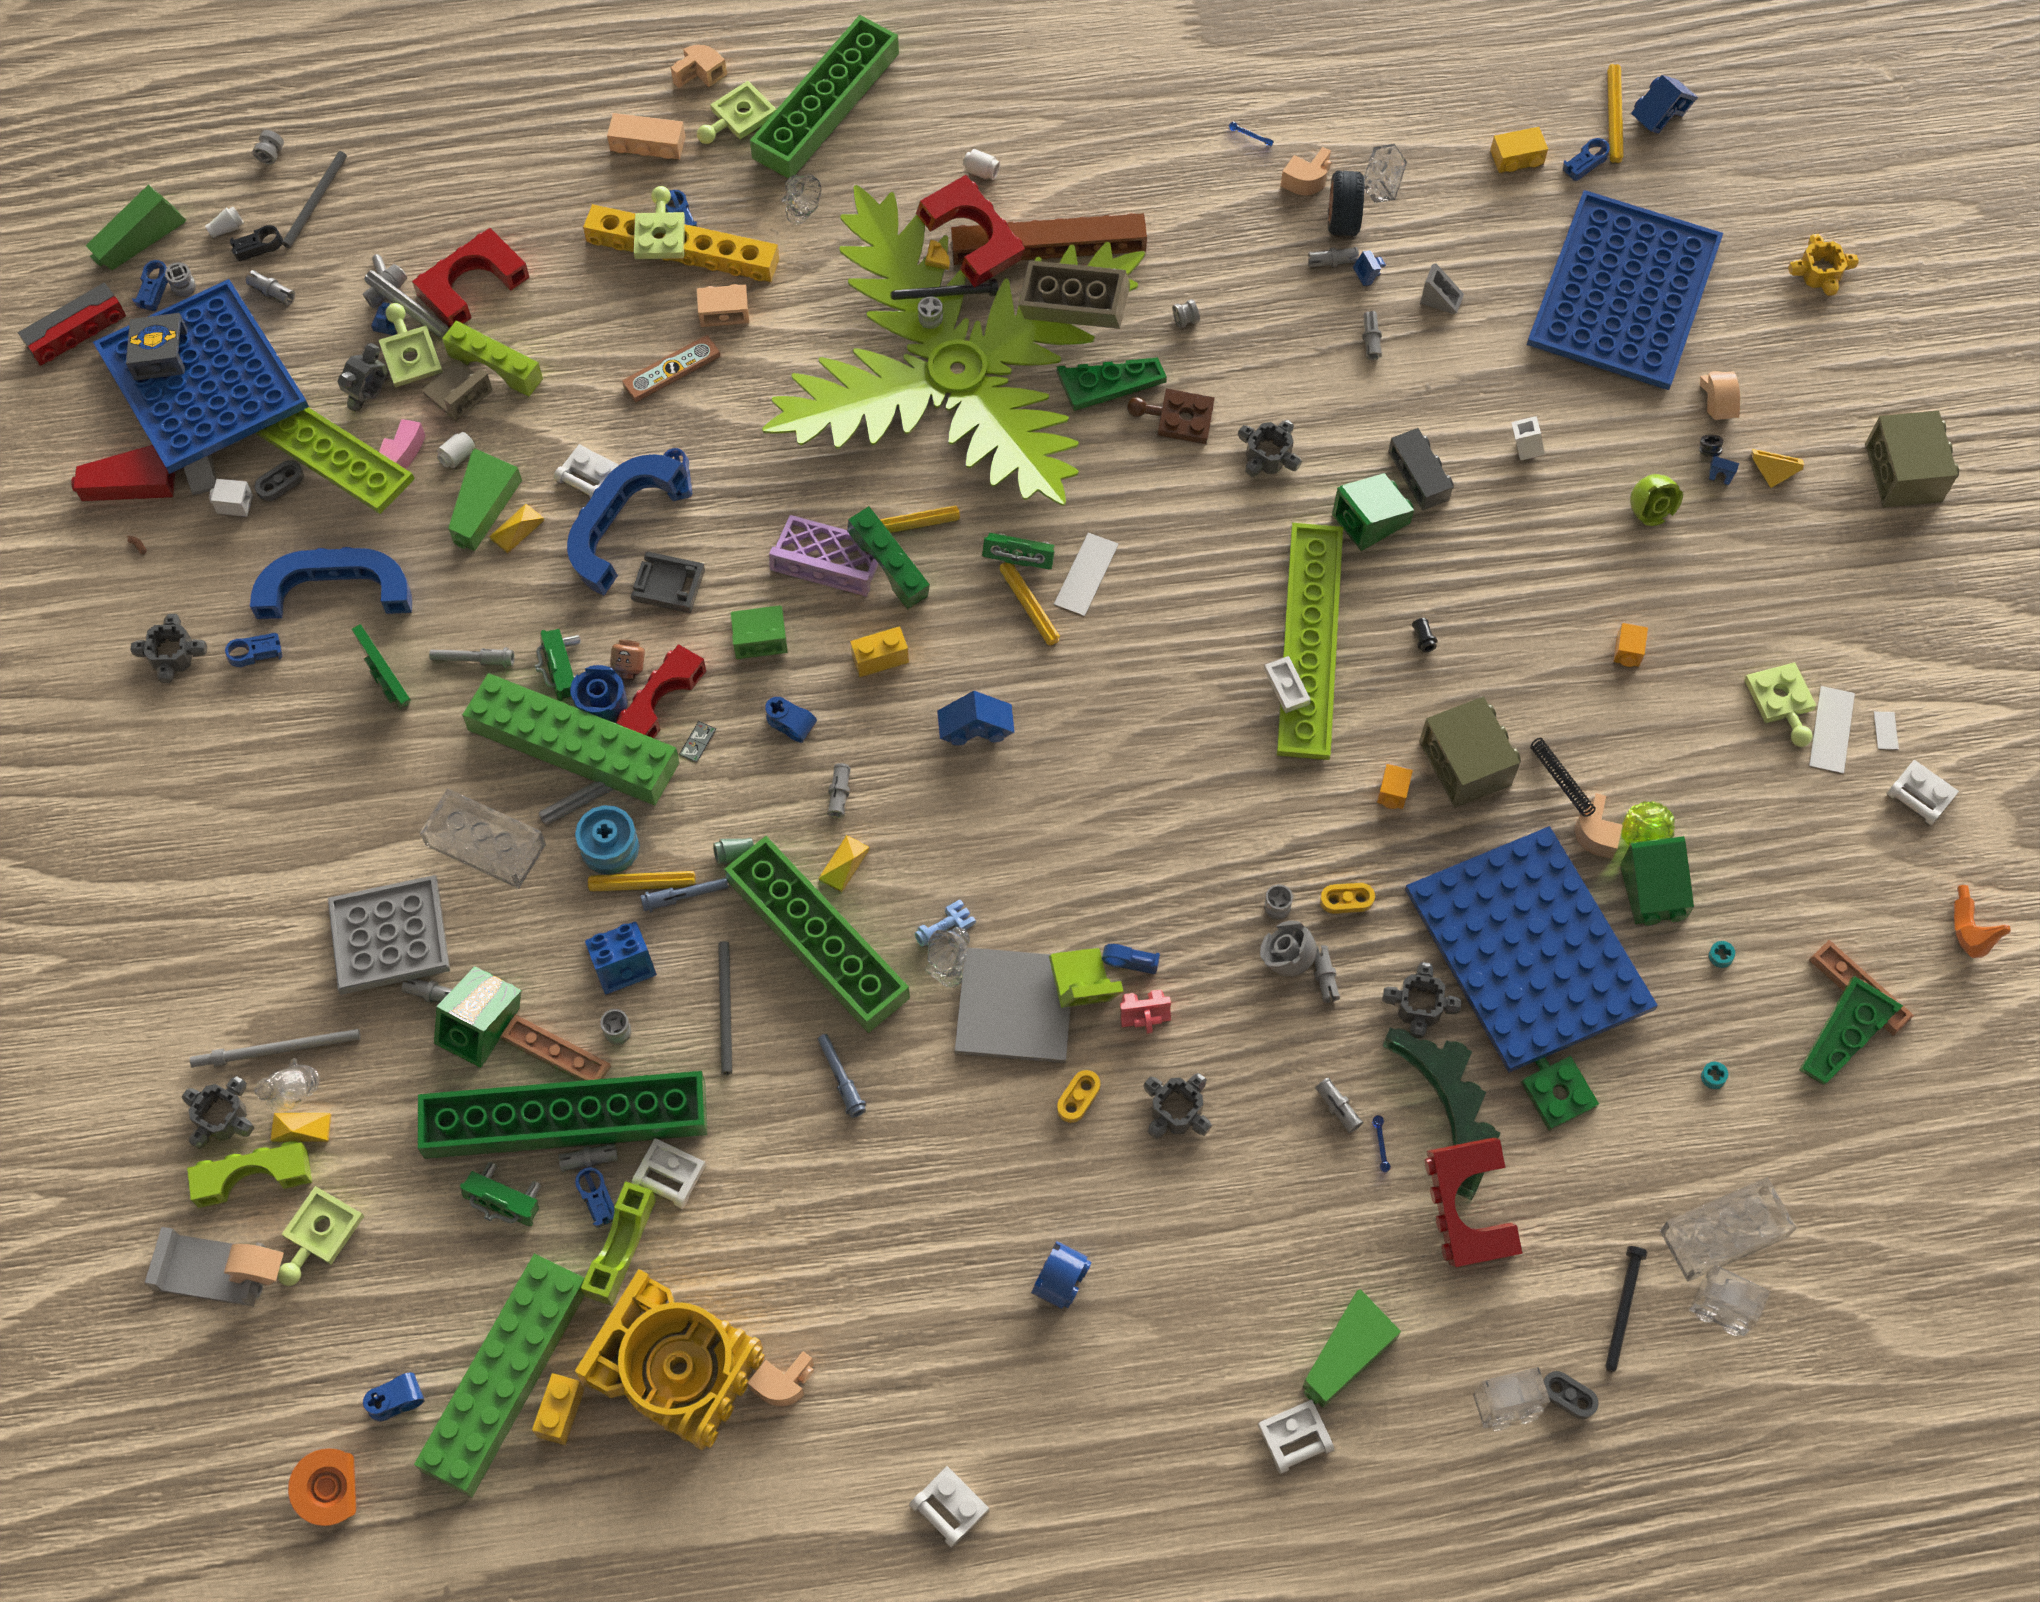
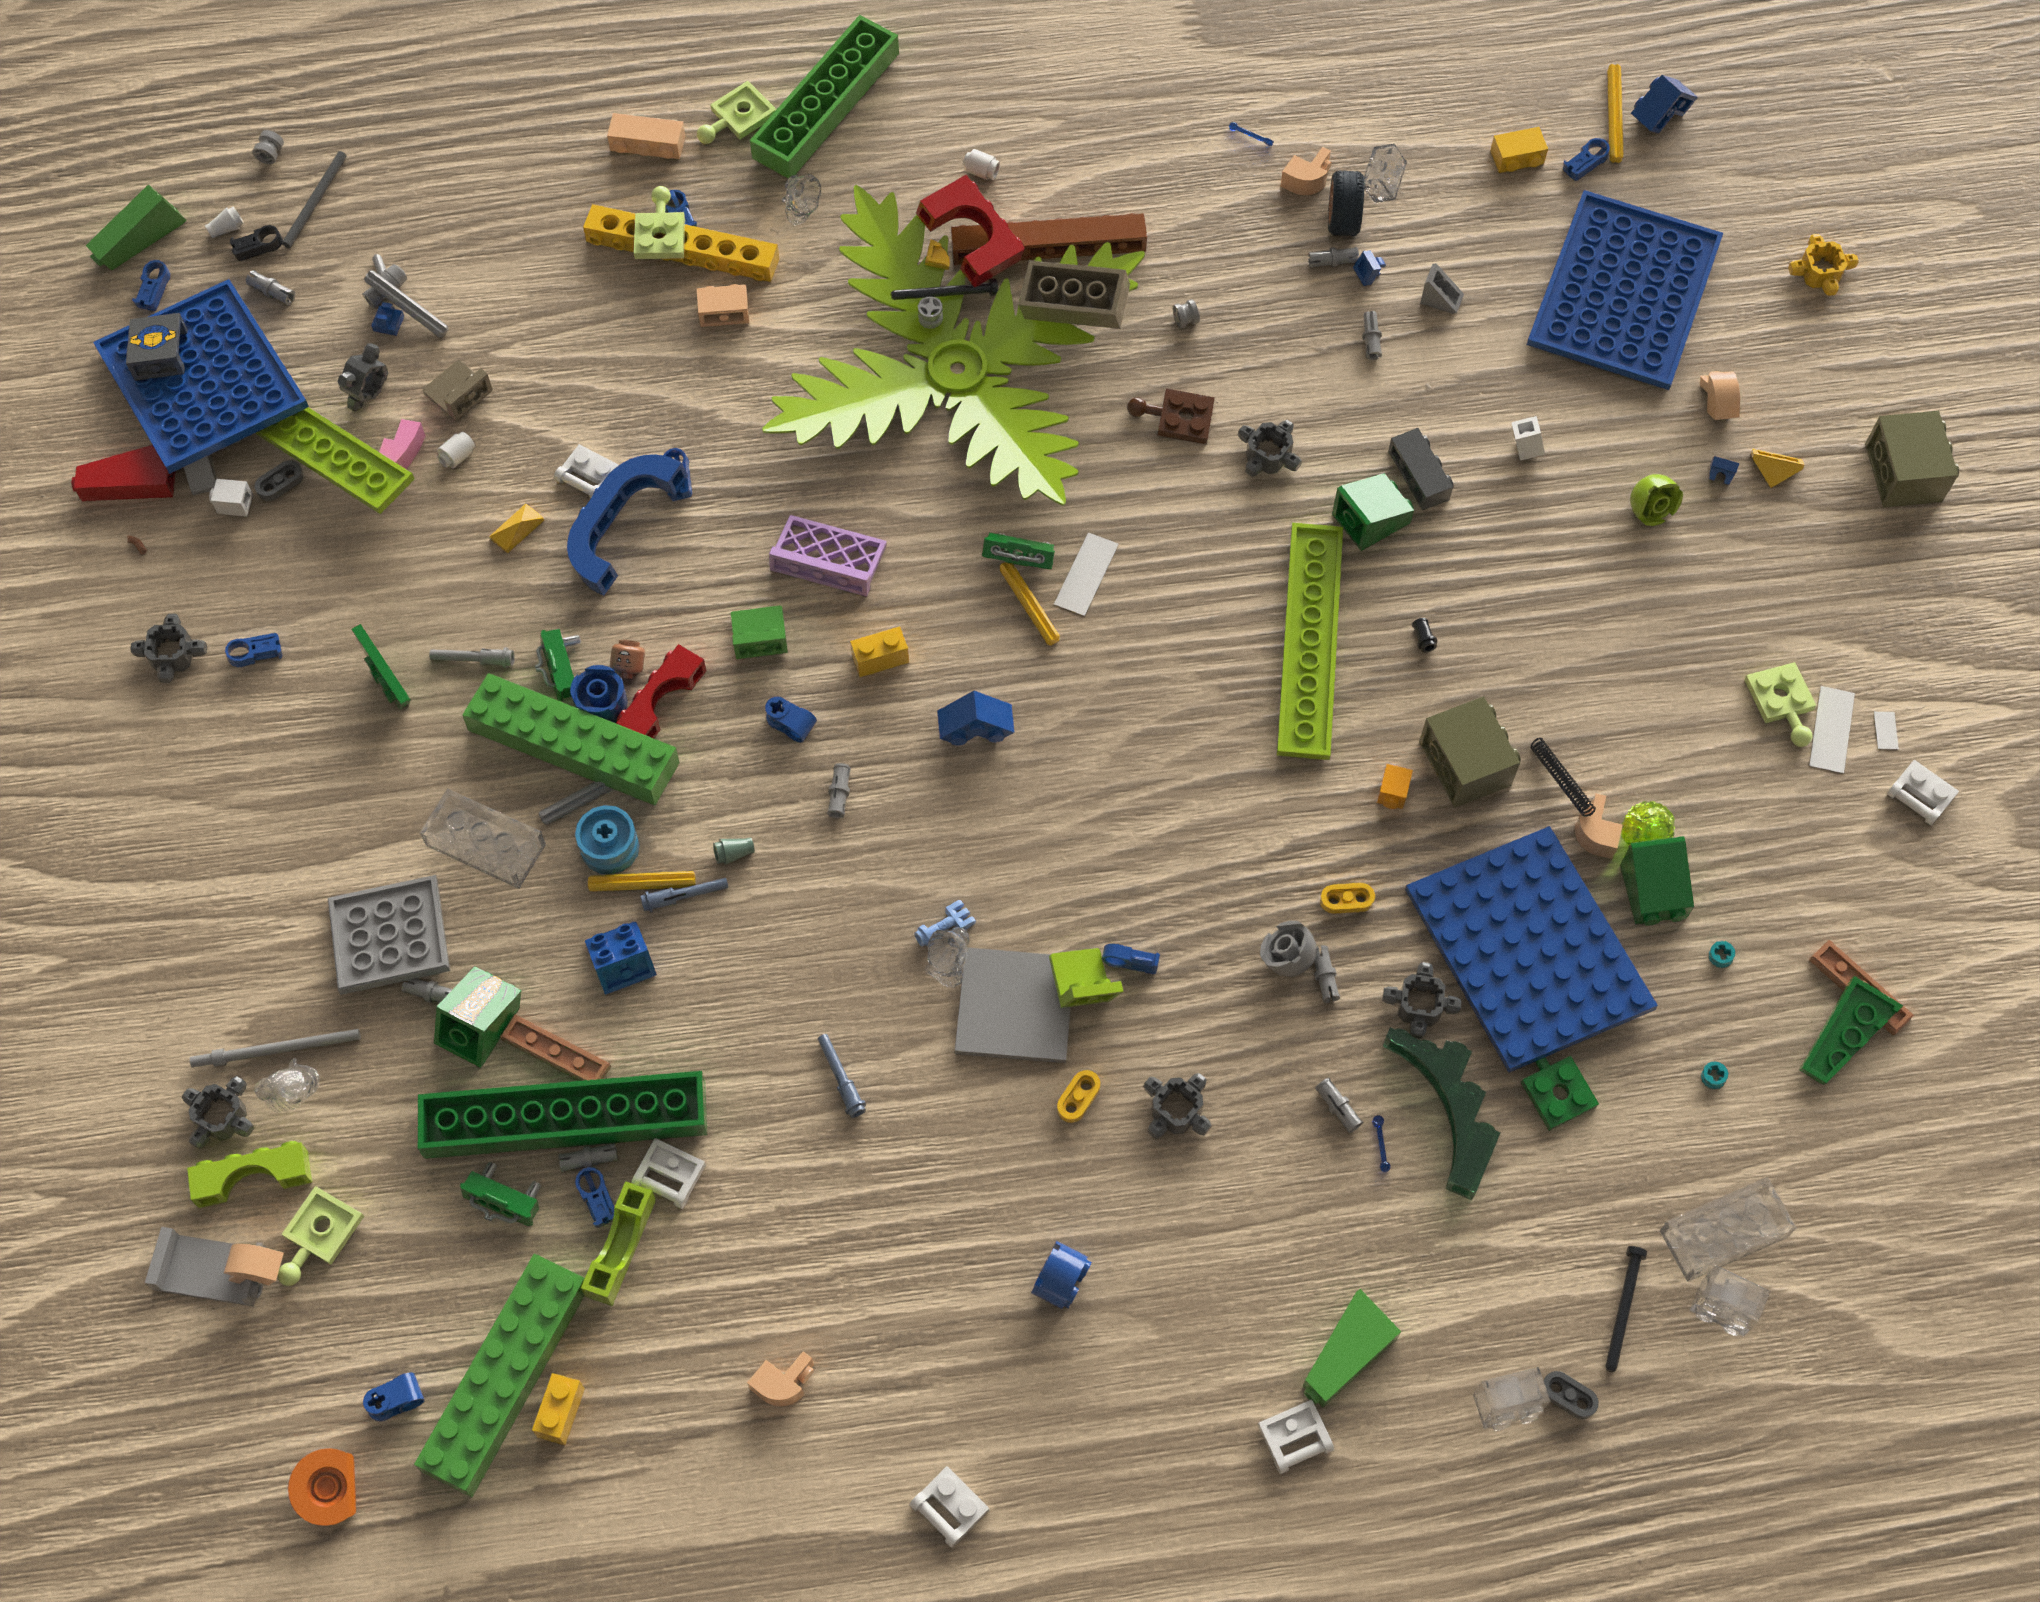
red piece [17,282,126,366] -> none
light grey wheel [165,262,196,297] -> none
blue arch [250,547,412,619] -> none
yellow slope [271,1113,331,1142] -> none
yellowish green plate [379,303,443,387] -> none
red arch [412,228,530,329] -> none
lime arch [442,321,543,397] -> none
bright green slope [448,448,522,551] -> none
yellow brick [575,1269,765,1450] -> none
light grey wheel [600,1009,632,1045] -> none
tile [622,335,721,403] -> none
dark grey container [631,552,705,613] -> none
light nougat brick [671,45,727,88] -> none
light grey sticker [679,721,717,762] -> none
dark grey piece [718,941,732,1075] -> none
bright green brick [724,836,910,1033] -> none
yellow slope [819,835,870,892] -> none
green arch [847,506,930,610] -> none
yellow axle [880,506,960,533] -> none
green wing [1056,357,1167,411] -> none
coral hips [1120,990,1171,1034] -> none
white plate [1264,656,1311,713] -> none
light grey wheel [1264,884,1293,919] -> none
red arch [1425,1138,1523,1267] -> none
light orange brick [1613,623,1648,667] -> none
black bush [1699,434,1724,457] -> none
orange animal [1954,885,2011,958] -> none

